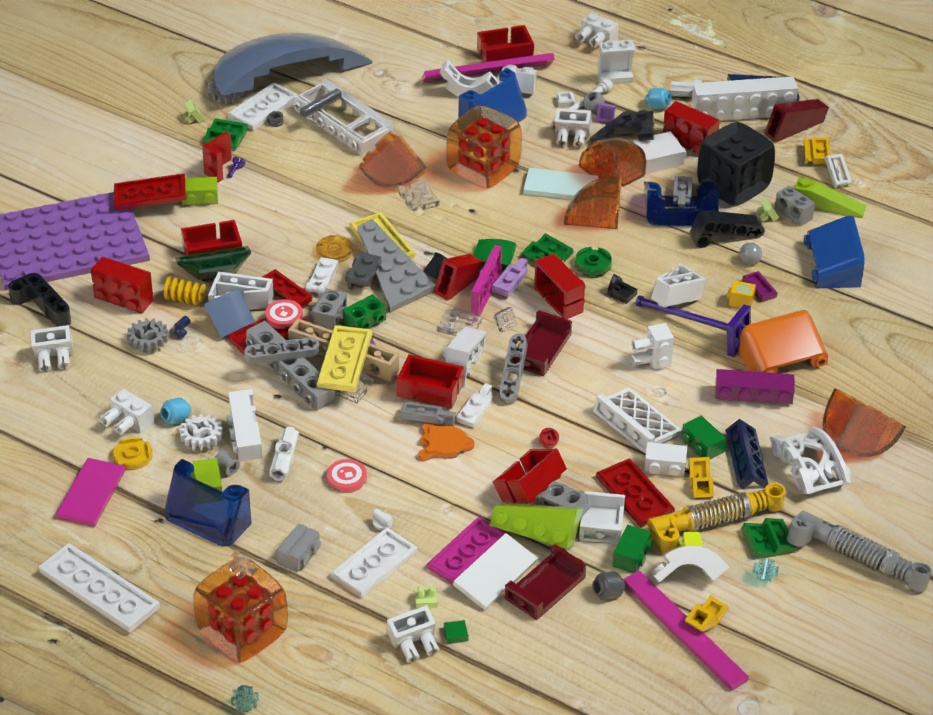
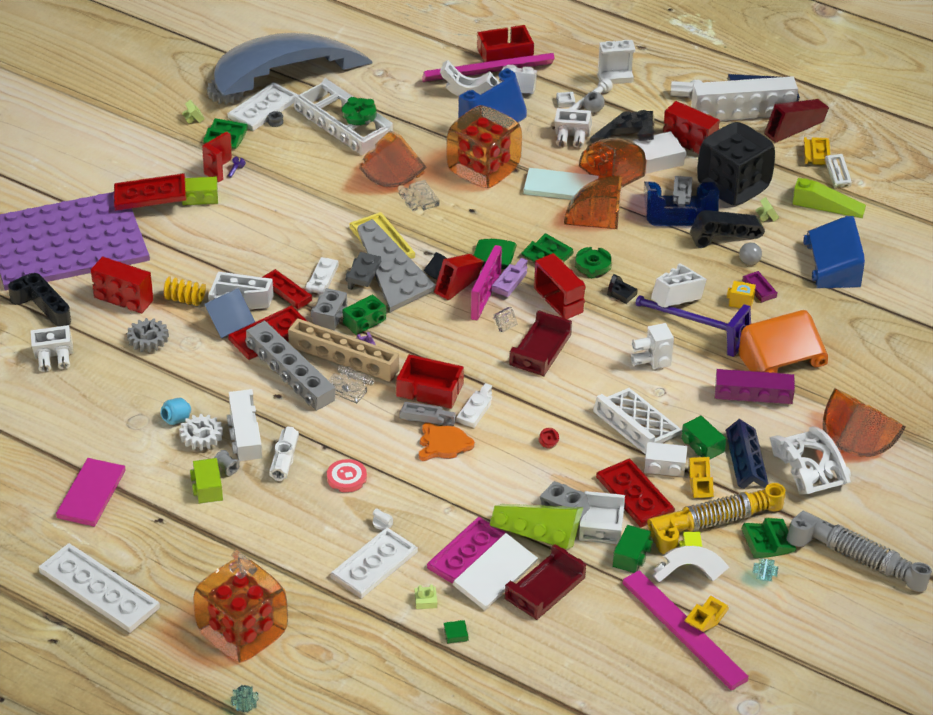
white brick [99,389,154,435] -> none
yellow tile [112,437,153,470] -> none
clear blue windscreen [164,459,252,547] -> none
dark blue arm [173,316,191,339] -> none
dark green wedge [175,246,251,281] -> none
red piece [181,220,242,255] -> none
light grey beam [245,337,319,364] -> none
coral tile [265,299,303,329] -> none
light grey brick [276,524,321,572] -> none
dark grey axle [300,89,342,117] -> none
clear yellow tile [316,235,352,263] -> none
light yellow tile [317,325,373,392] -> none
white brick [386,605,440,663] -> none
clear plate [437,309,483,336] -> none
white wedge [443,327,486,387] -> none
red piece [493,448,567,504] -> none
light grey beam [499,334,528,404] -> none
white brick [575,13,619,48] -> none
dark grey head [592,571,625,600] -> none
medium lavender tile [596,103,616,123] -> none
medium azure head [645,88,671,110] -> none
light grey brick [775,186,815,227] -> none
none -> green plate [342,97,377,125]

